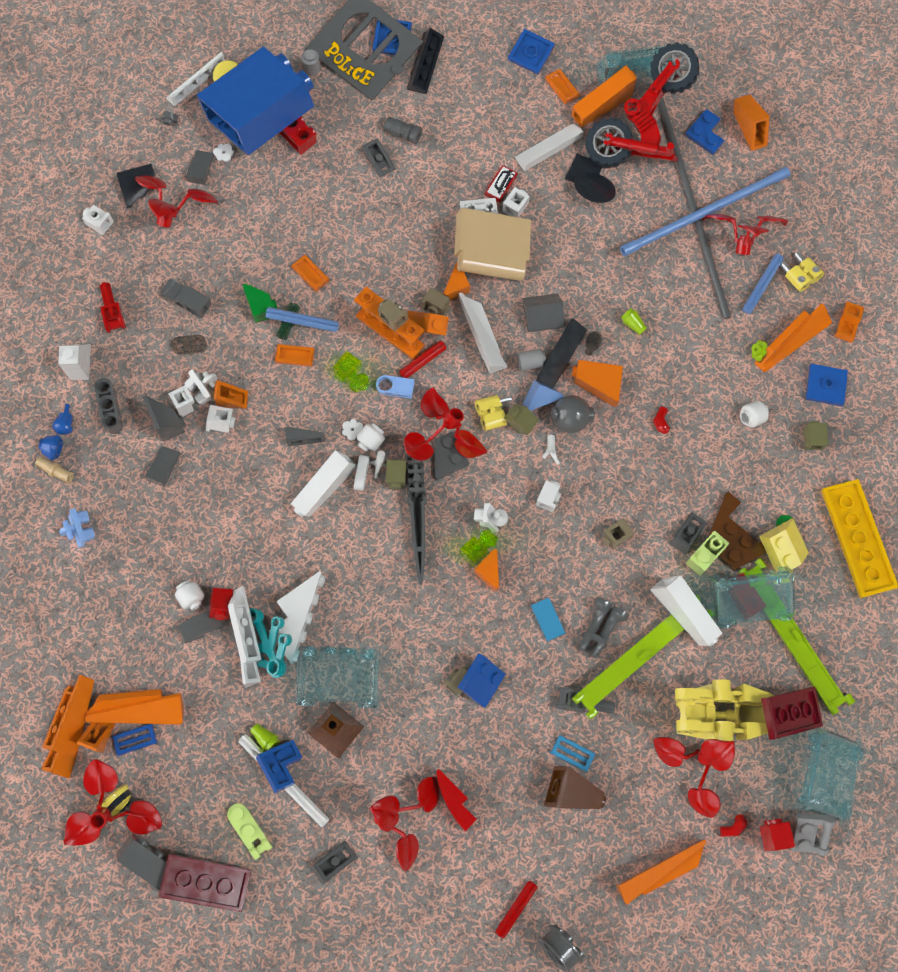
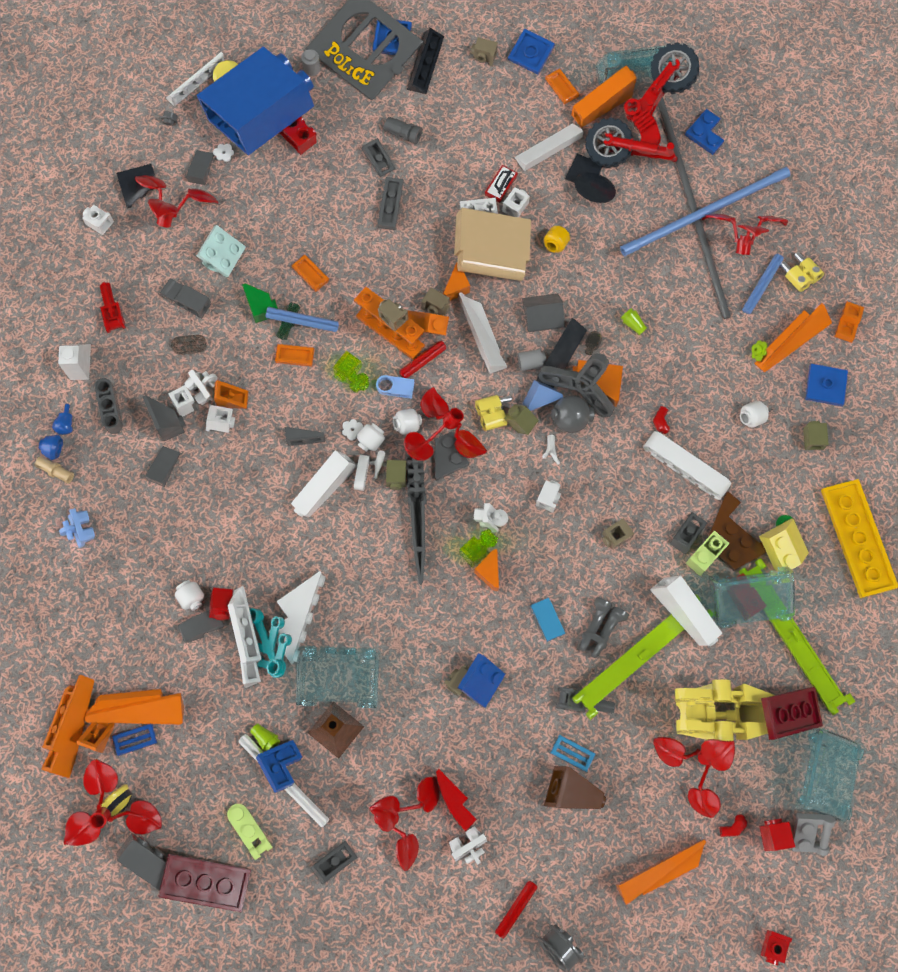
orange slope [733,94,770,151] -> none
none -> light aqua plate [196,225,246,277]
none -> dark grey plate [377,177,404,230]
none -> white head [393,408,422,435]
none -> white hips [449,826,487,865]
none -> dark tan brick [470,37,498,66]
none -> dark grey piece [538,353,614,417]
none -> yellow head [544,226,570,253]
none -> white beam [643,431,731,500]
none -> red brick [761,930,792,966]

